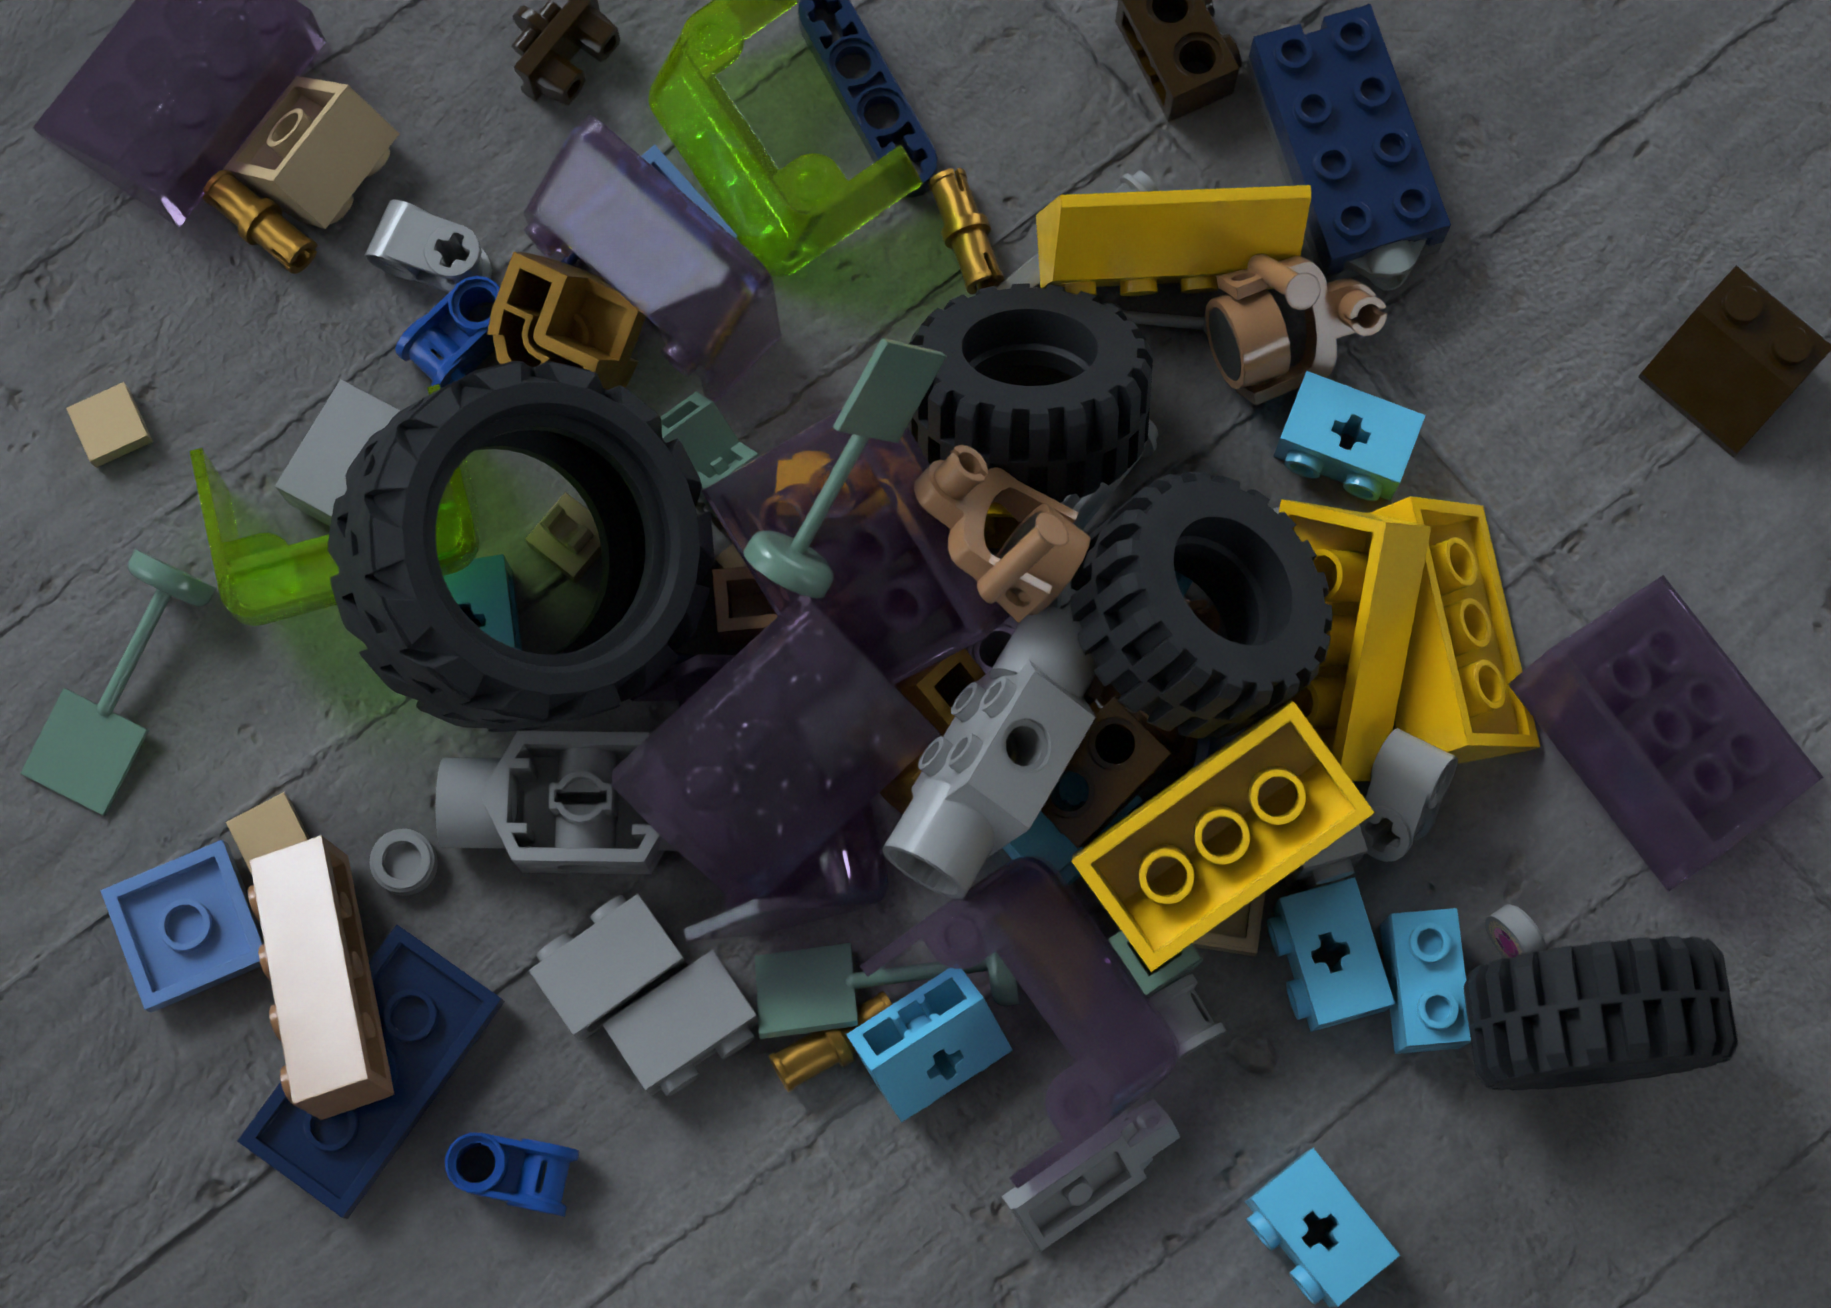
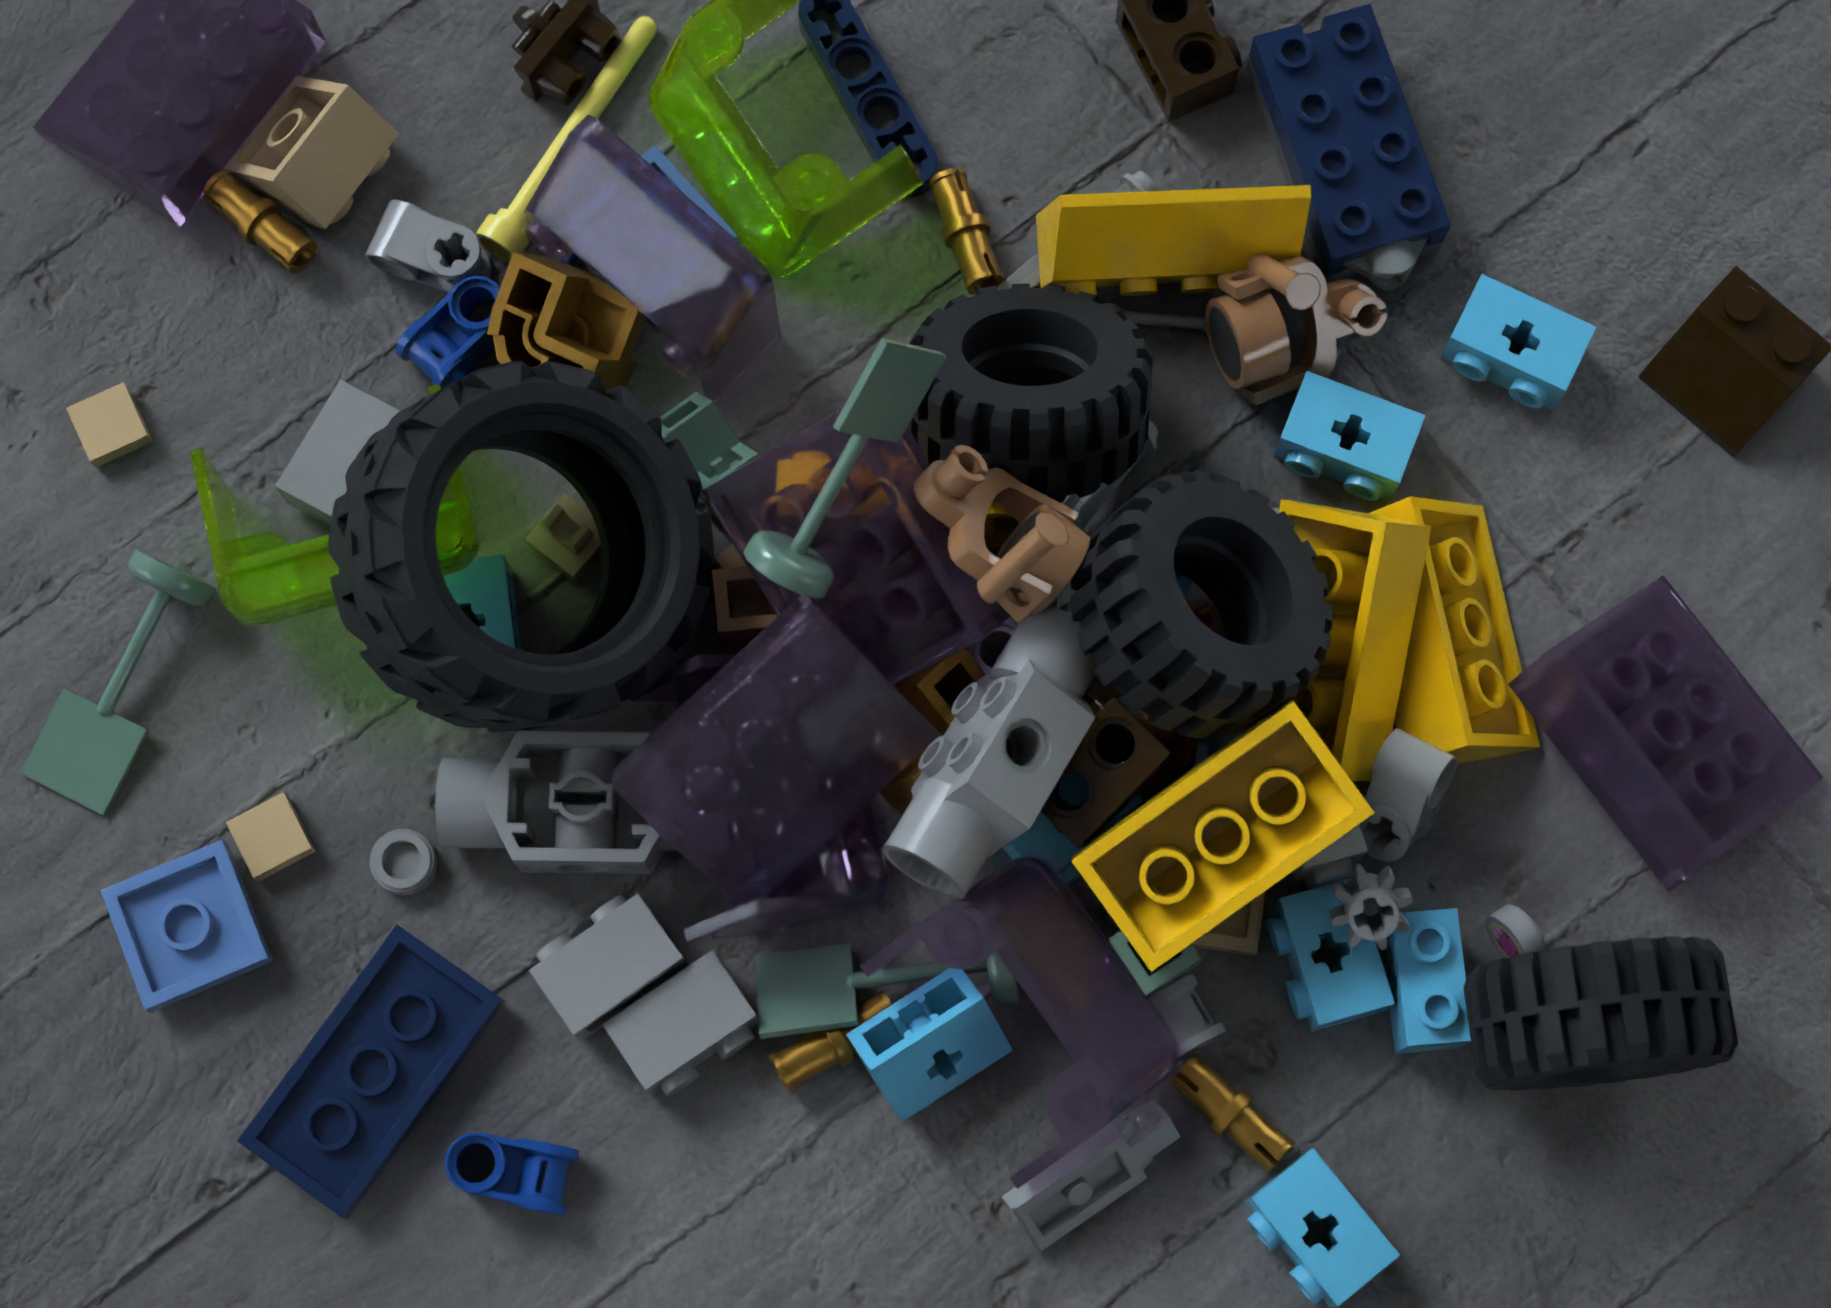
brick [248,835,395,1120] -> none
none -> light yellow piece [475,16,657,263]
none -> pearl gold pin [1168,1052,1296,1174]
none -> light grey gear [1329,863,1413,950]
none -> medium azure brick [1440,274,1596,411]

